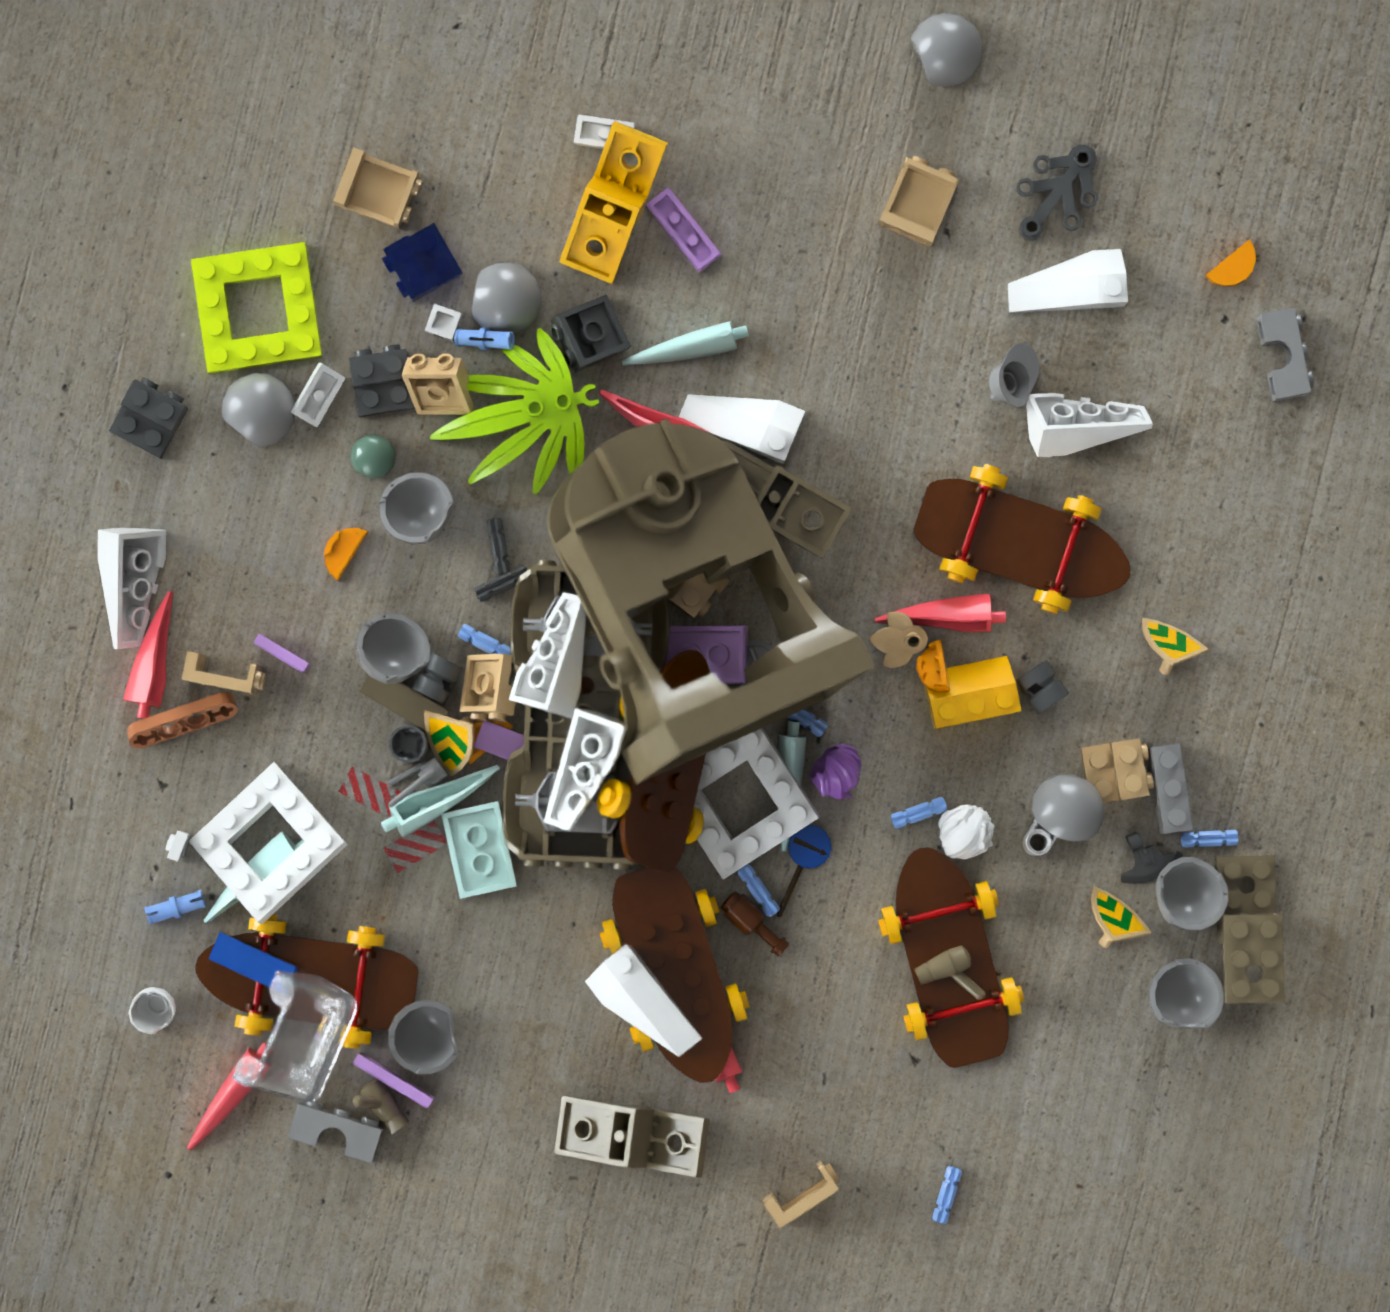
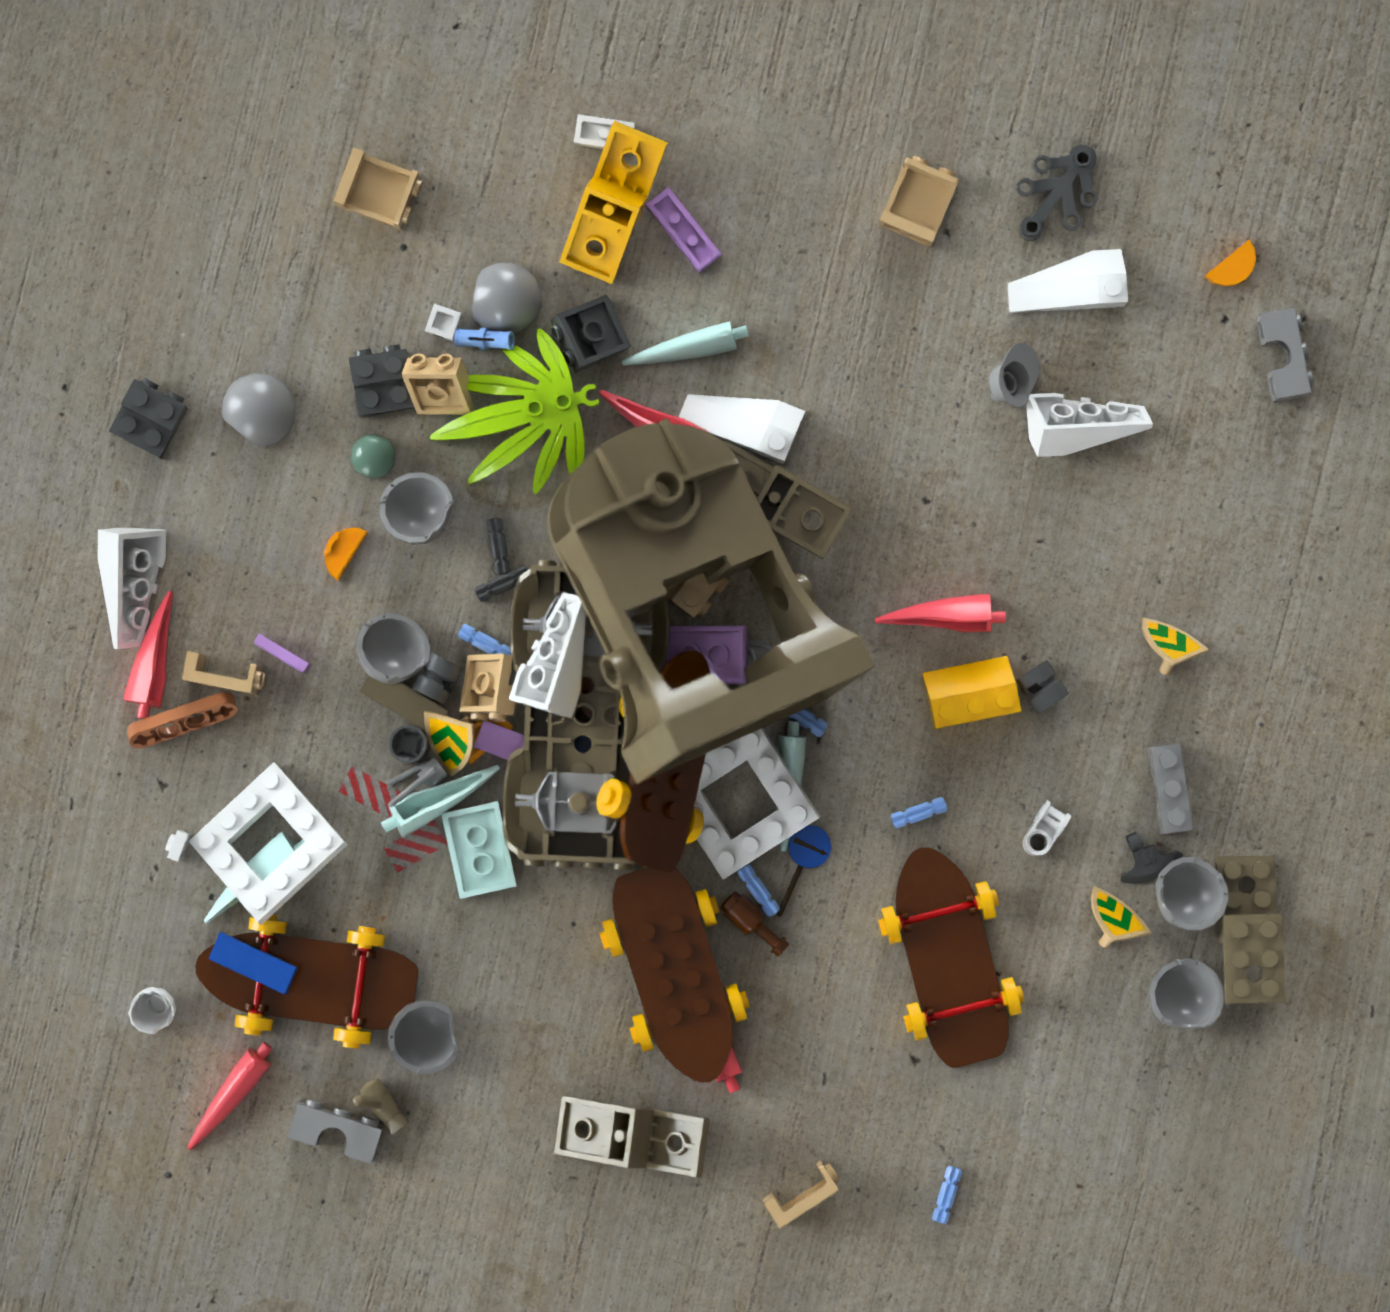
light blue pin [145,890,206,925] -> none
neon yellow plate [191,242,323,374] -> none
clear windscreen [232,971,357,1102] -> none
white plate [291,363,345,428] -> none
lavender tile [353,1052,435,1108] -> none
clear blue plate [382,223,463,302] -> none
white wedge [544,709,627,831] -> none
white wedge [585,944,702,1057] -> none
medium lavender hair [809,743,862,800] -> none
tan plate [870,612,928,668] -> none
light grey cylinder [911,13,983,87] -> none
reddish brown piece [913,464,1131,615] -> none
dark tan piece [914,945,986,1000] -> none
light orange tile [916,639,950,692] -> none
white hair [938,804,994,859] -> none
light grey cylinder [1031,774,1104,842] -> none
tan plate [1080,738,1154,803] -> none
light blue axle [1181,830,1239,848] -> none

